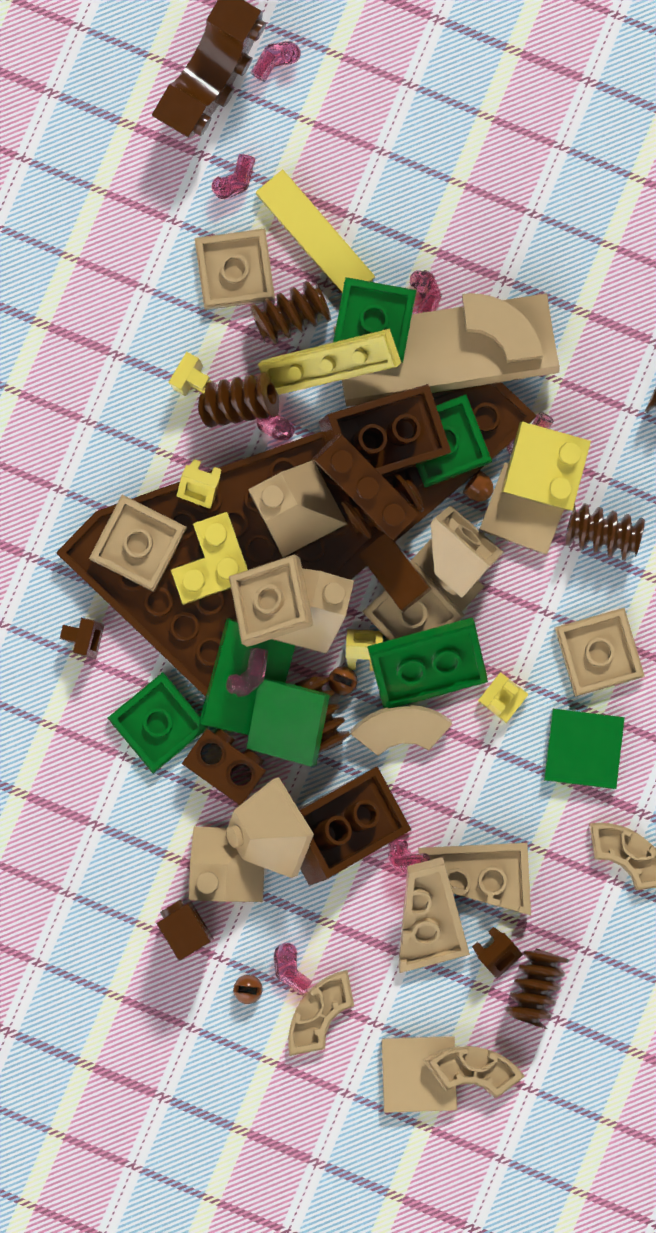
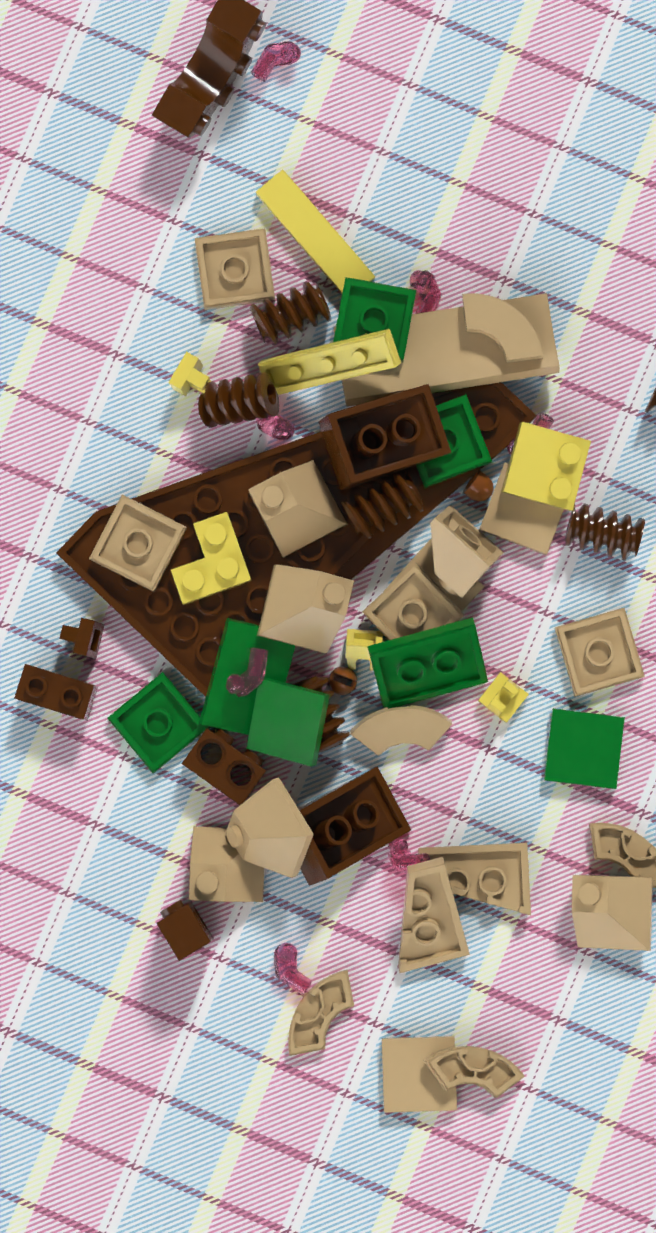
light yellow tile [177,459,221,509] -> none
clear pink arm [211,154,255,200] -> none
tan tile [229,555,313,647] -> none
dark orange hinge [233,974,263,1004] -> none
reddish brown arch [312,433,420,540] -> none
reddish brown tile [358,533,432,612] -> none
reddish brown tile [472,927,523,979] -> none
reddish brown piece [505,948,570,1029] -> none
none -> reddish brown brick [14,664,98,721]
none -> tan slope [572,875,653,951]

